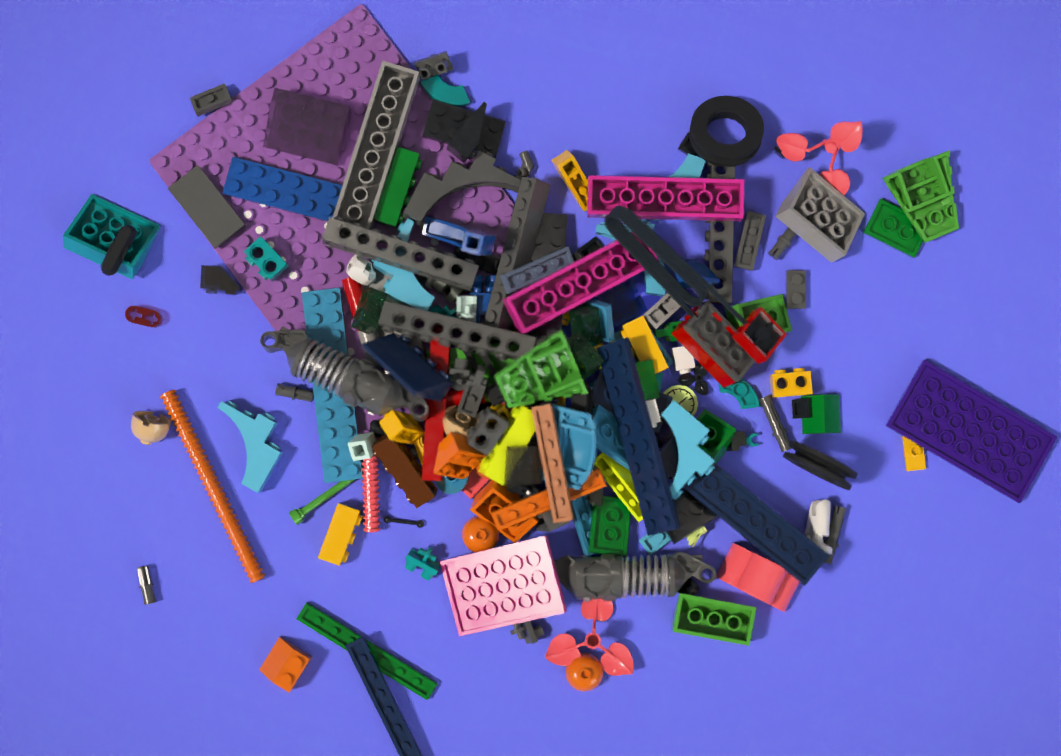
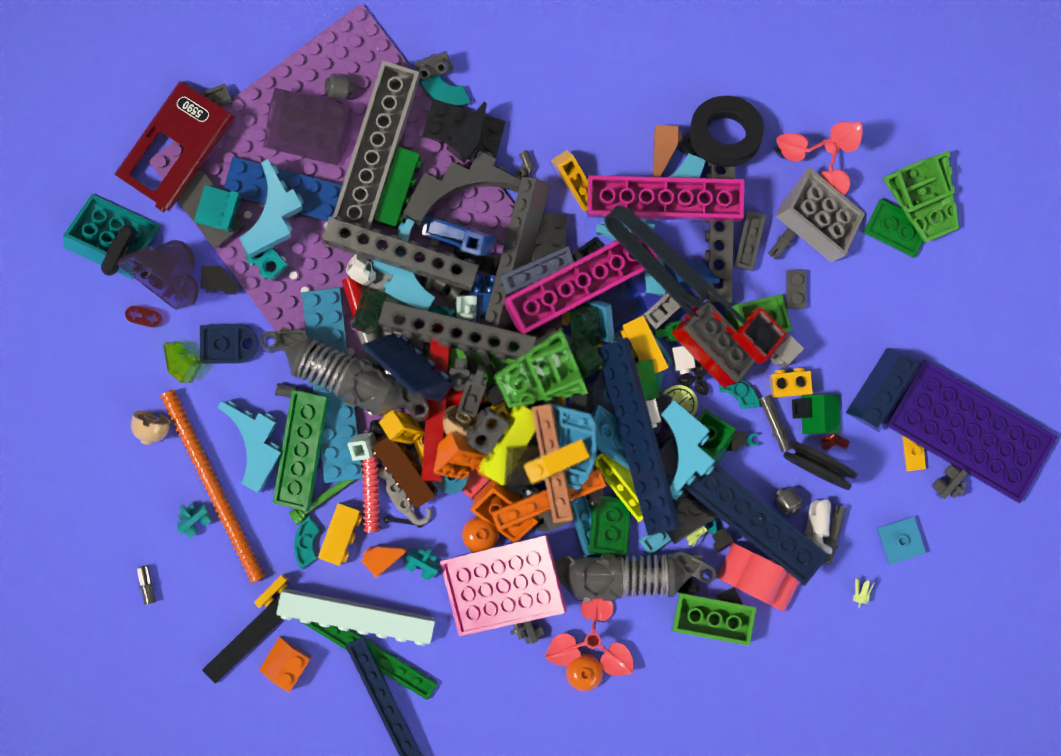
none -> dark red piece [114,81,235,213]
none -> clear purple brick [116,240,199,310]
none -> clear neon green slope [163,341,203,383]
none -> teal hips [176,503,212,538]
none -> teal bracket [194,185,242,233]
none -> dark blue plate [200,325,259,364]
none -> black tile [202,588,287,684]
none -> medium azure arch [239,159,304,259]
none -> yellow plate [254,574,289,608]
none -> green plate [273,390,330,511]
none -> light aqua brick [276,588,435,646]
none -> teal tile [294,515,321,569]
none -> dark grey head [324,74,353,100]
none -> orange slope [361,545,408,578]
none -> light grey piece [379,467,431,525]
none -> yellow slope [524,439,590,483]
none -> nougat slope [652,125,682,177]
none -> pearl dark grey piece [704,520,733,553]
none -> black tile [717,586,743,605]
none -> light grey brick [770,335,804,367]
none -> dark grey head [774,488,803,516]
none -> clear red arm [821,434,850,450]
none -> dark blue slope [846,349,920,432]
none -> yellowish green piece [853,578,875,608]
none -> dark azure plate [877,517,926,565]
none -> dark grey hips [931,465,967,499]

